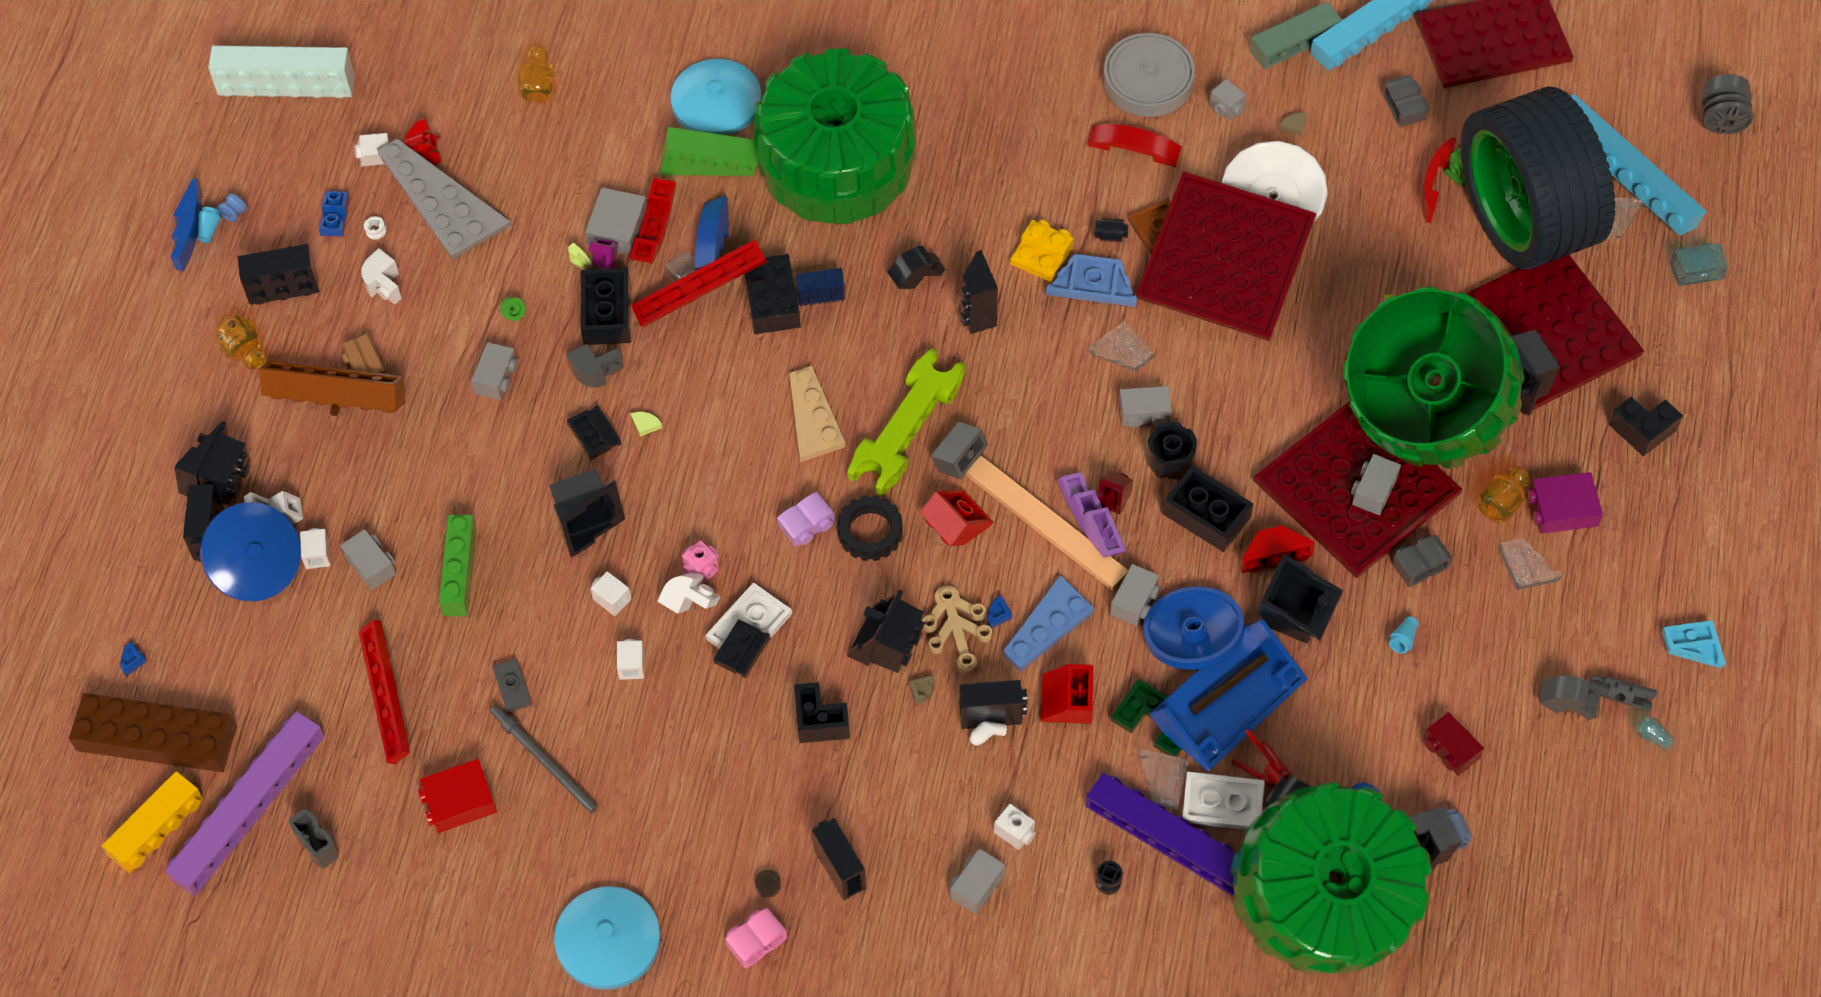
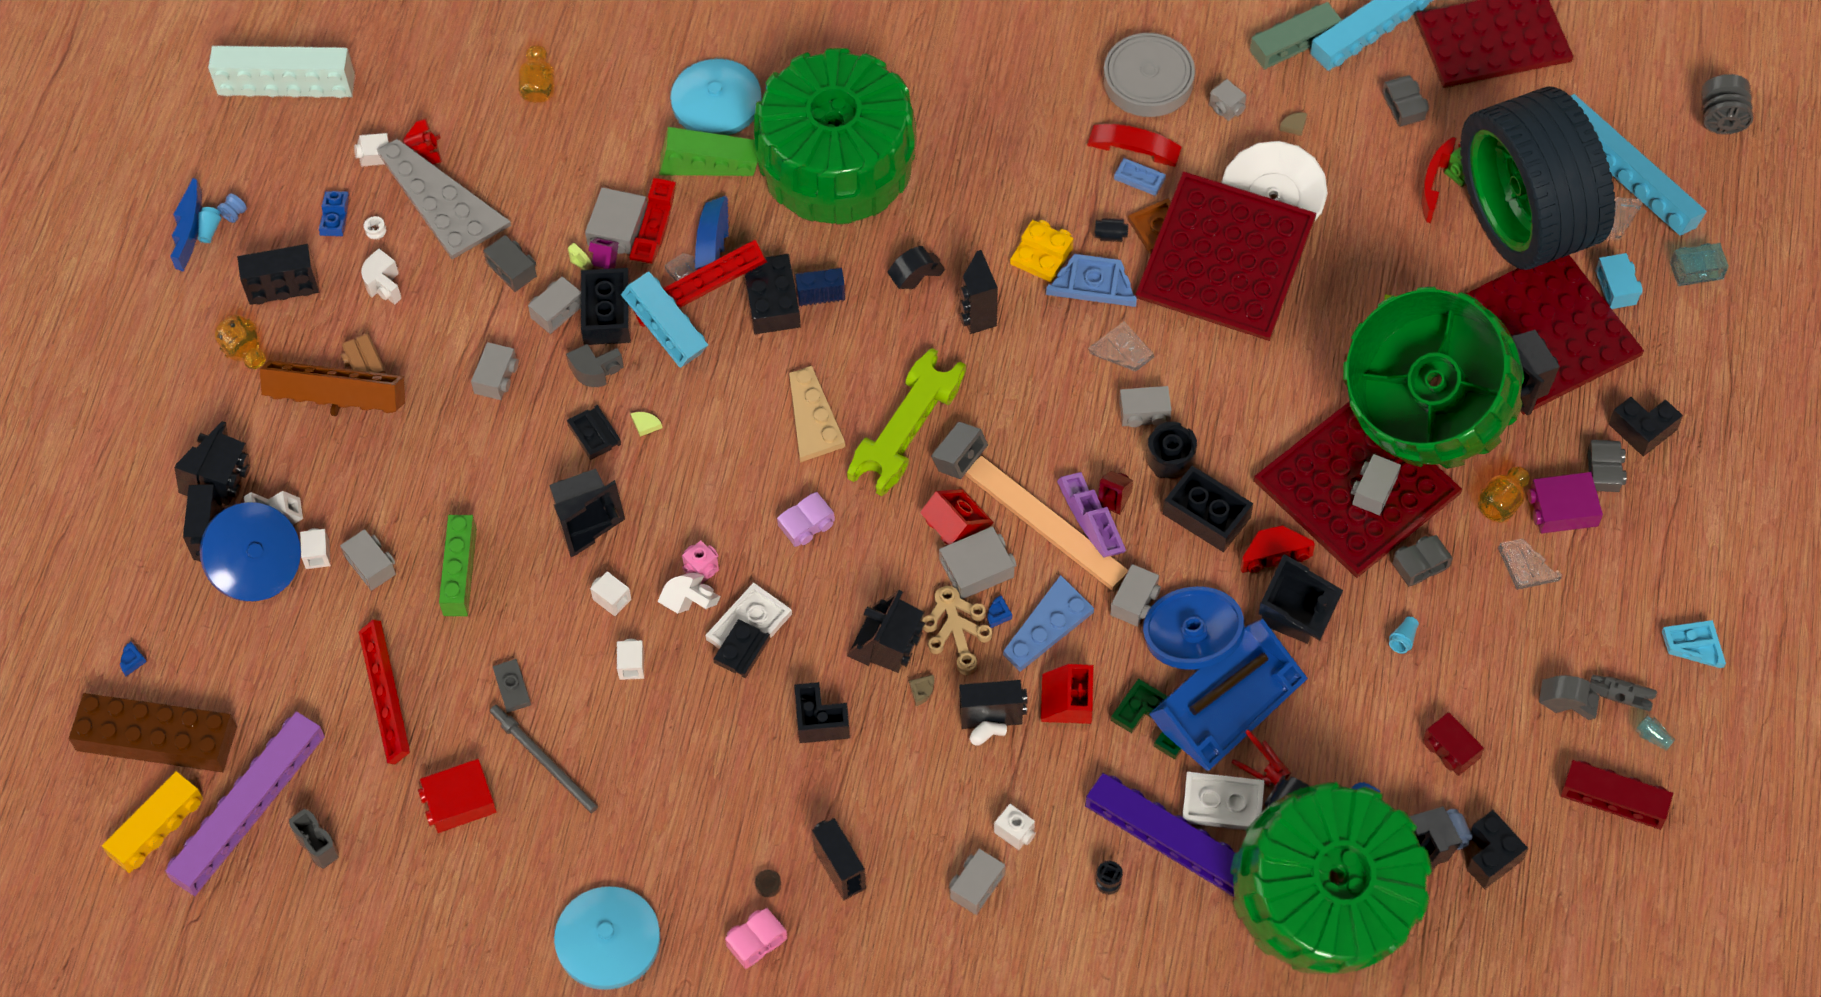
bright green tile [500,297,525,321] -> none
black tyre [837,495,903,561] -> none
clear wing [1139,749,1189,810] -> none
none -> dark grey brick [483,235,537,292]
none -> light grey brick [528,276,581,334]
none -> medium azure brick [621,271,708,368]
none -> light grey brick [939,526,1017,599]
none -> medium blue plate [1114,158,1166,196]
none -> black brick [1467,810,1528,889]
none -> dark red brick [1560,759,1674,830]
none -> dark grey brick [1587,440,1627,492]
none -> medium azure brick [1595,253,1642,309]

